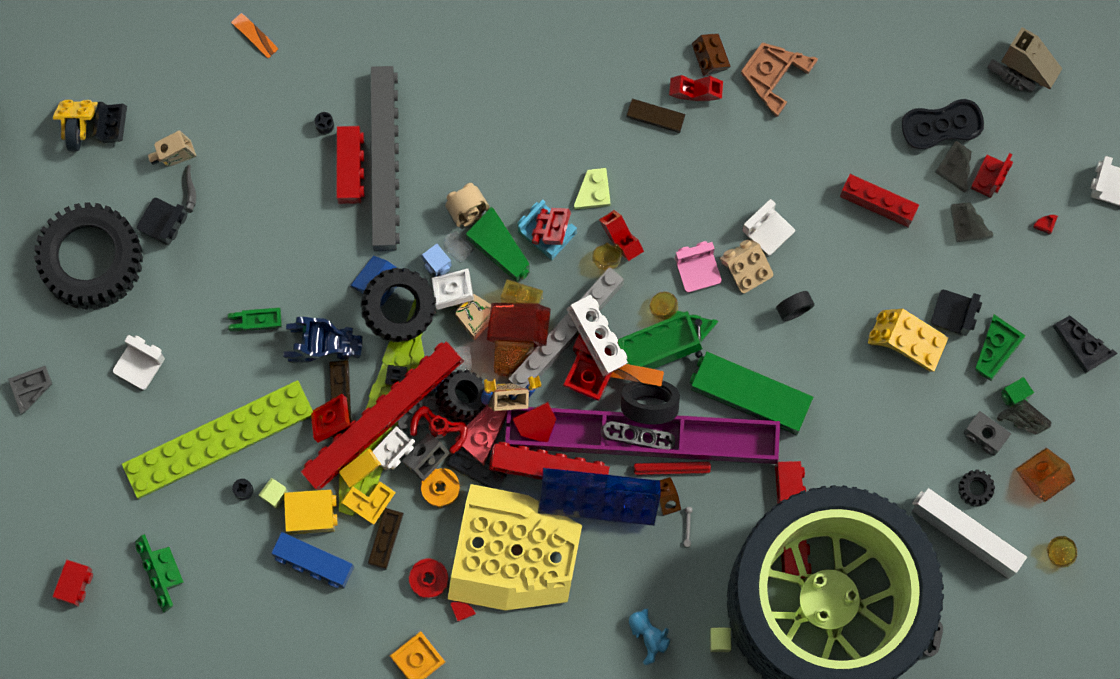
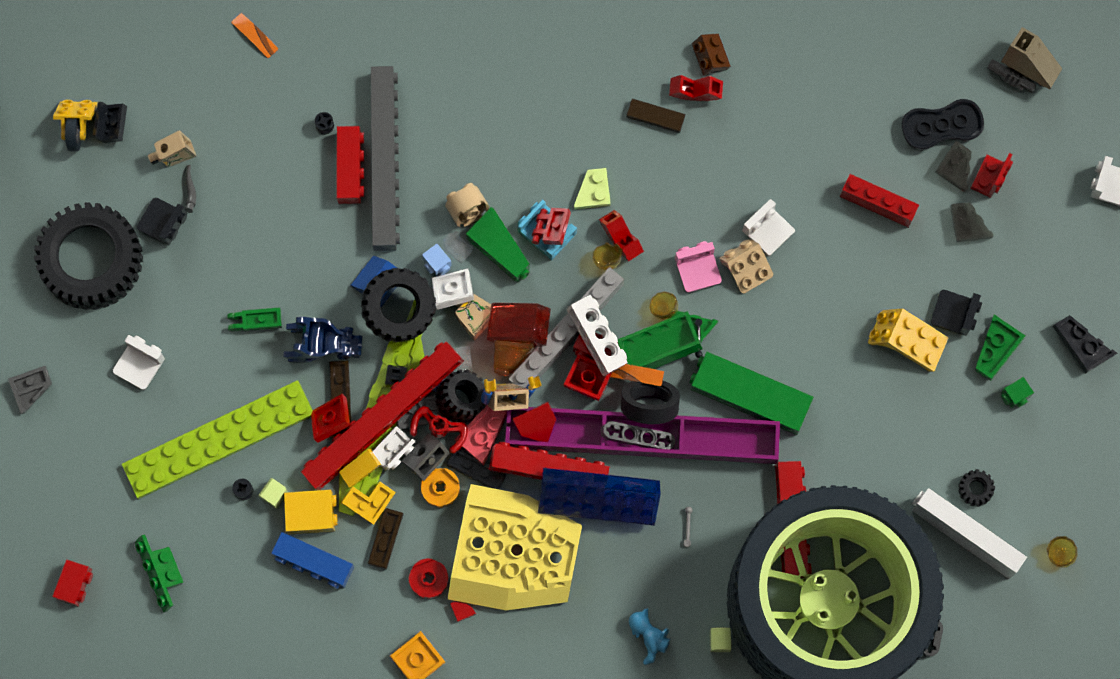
clear yellow brick [501,280,543,314] -> none
red axle [634,461,711,475] -> none
reddish brown bracket [652,477,681,516] -> none
nougat wing [741,43,818,117] -> none
black tyre [776,291,815,321] -> none
dark grey brick [963,411,1012,455] -> none
clear smoke wing [997,399,1052,435] -> none
clear orange slope [1016,447,1075,502] -> none
red tile [1033,215,1058,235] -> none

